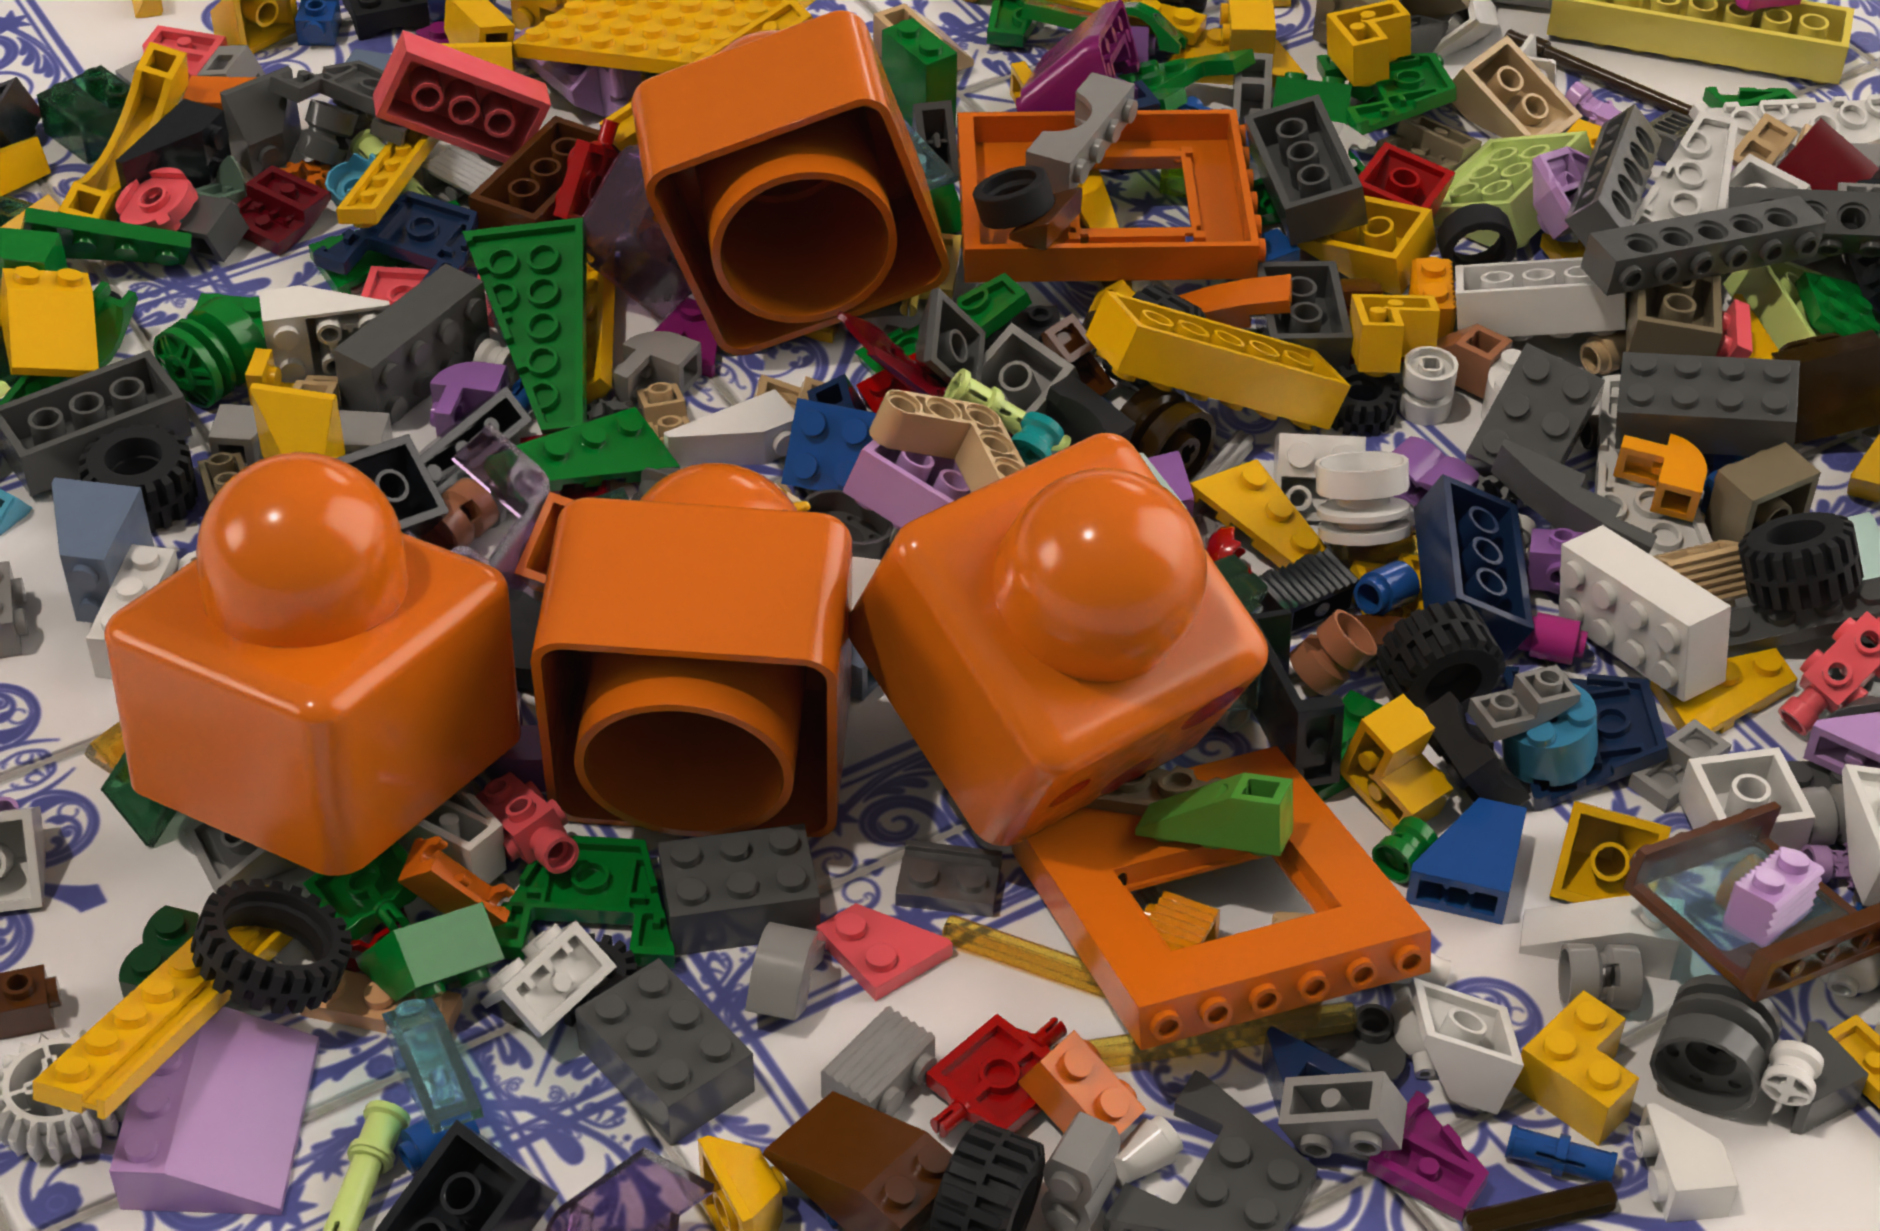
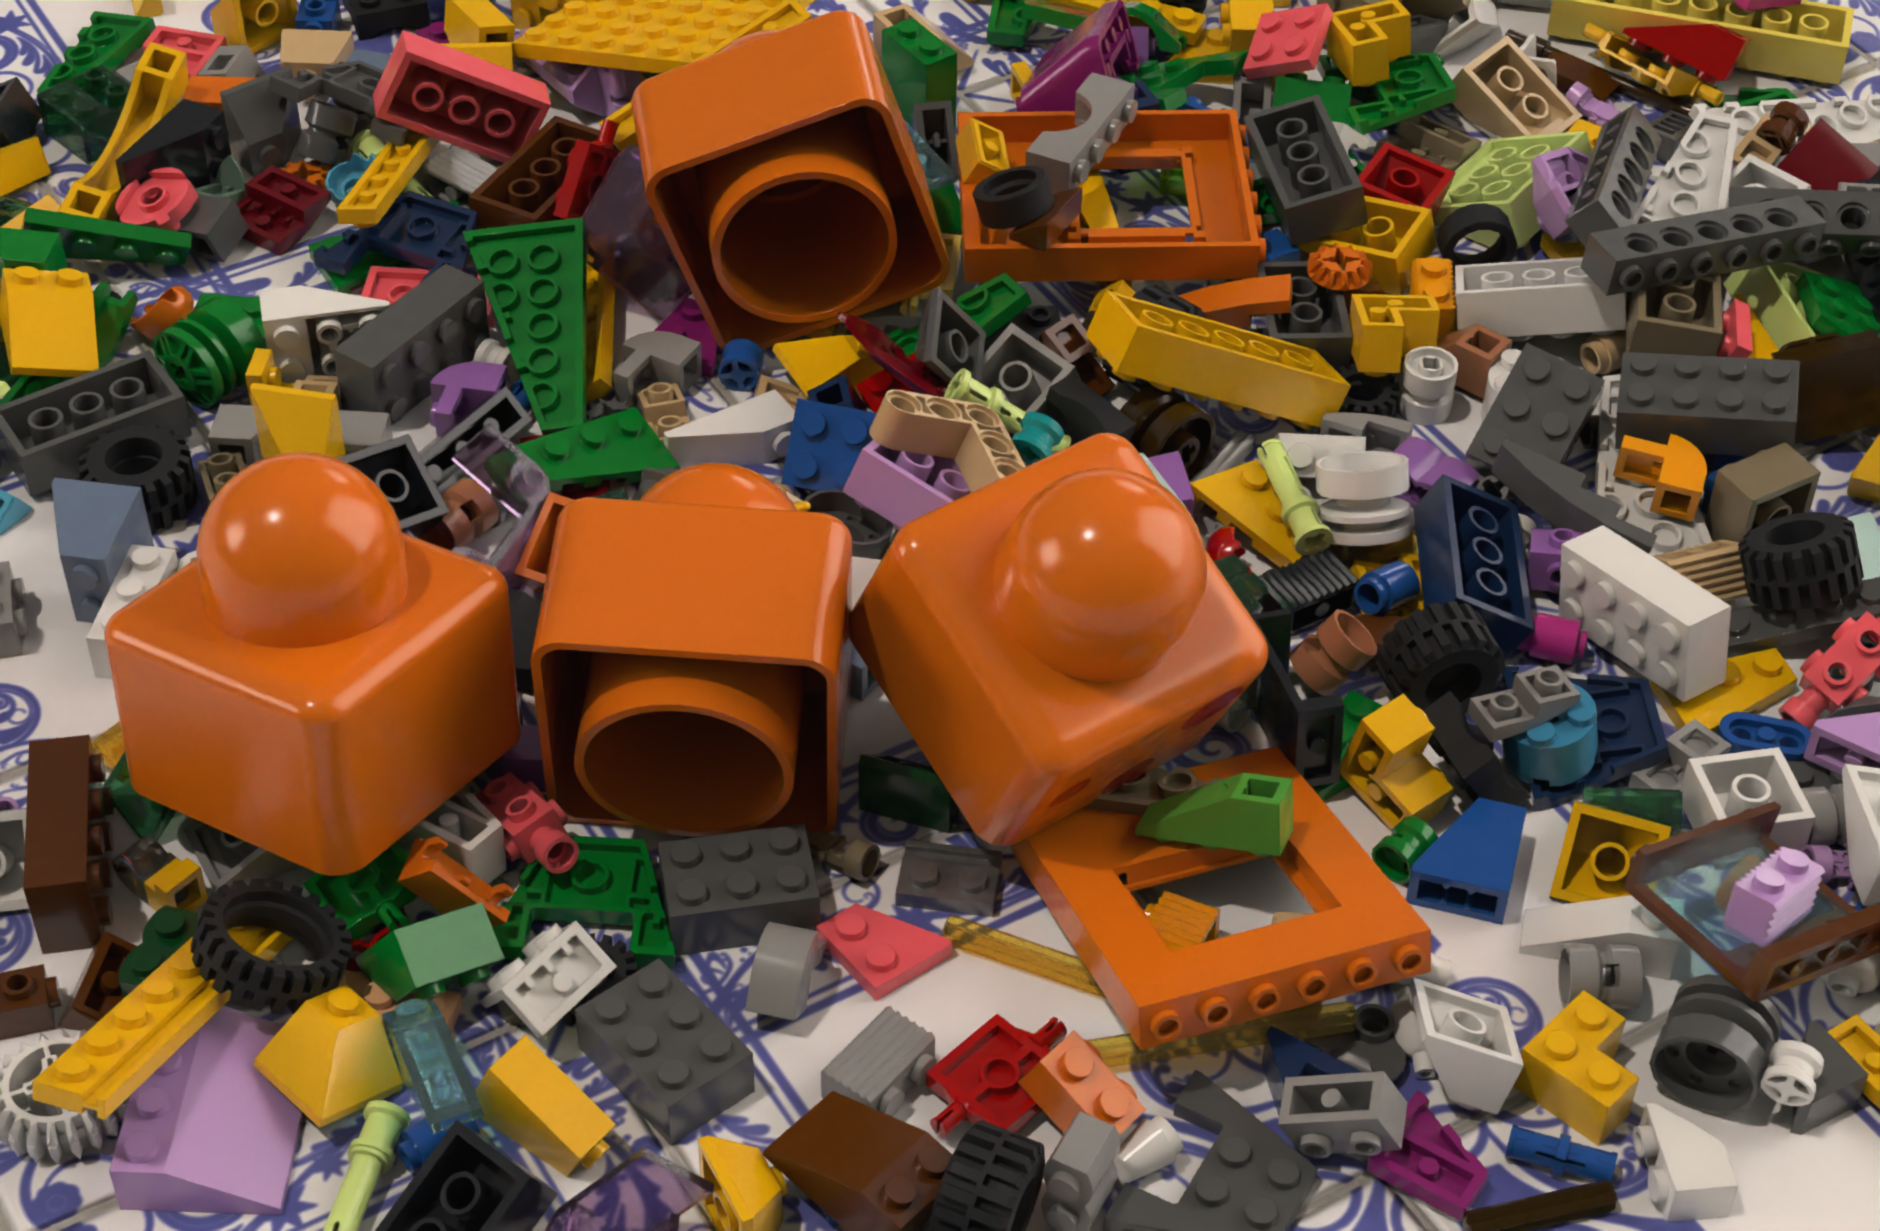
none -> reddish brown brick [23,735,114,954]
none -> green wing [37,11,156,108]
none -> reddish brown slope [58,931,137,1032]
none -> leg [112,836,208,912]
none -> orange hair [130,285,194,341]
none -> yellow slope [254,984,403,1128]
none -> tan torso [280,29,355,101]
none -> yellow slope [465,1035,616,1177]
none -> blue wheel [718,338,764,392]
none -> yellow slope [772,335,884,401]
none -> dark tan piece [806,829,881,882]
none -> dark green slope [858,754,960,834]
none -> yellow slope [956,118,1010,184]
none -> coral plate [1242,3,1333,80]
none -> yellowish green pin [1257,439,1333,556]
none -> orange gear [1307,243,1373,291]
none -> light grey slope [1320,412,1414,452]
none -> reddish brown slope [1538,52,1620,102]
none -> clear green slope [1582,787,1682,837]
none -> yellow plate [1583,23,1725,107]
none -> red slope [1622,24,1750,85]
none -> blue plate [1717,712,1811,761]
none -> reddish brown wheel [1756,101,1810,156]

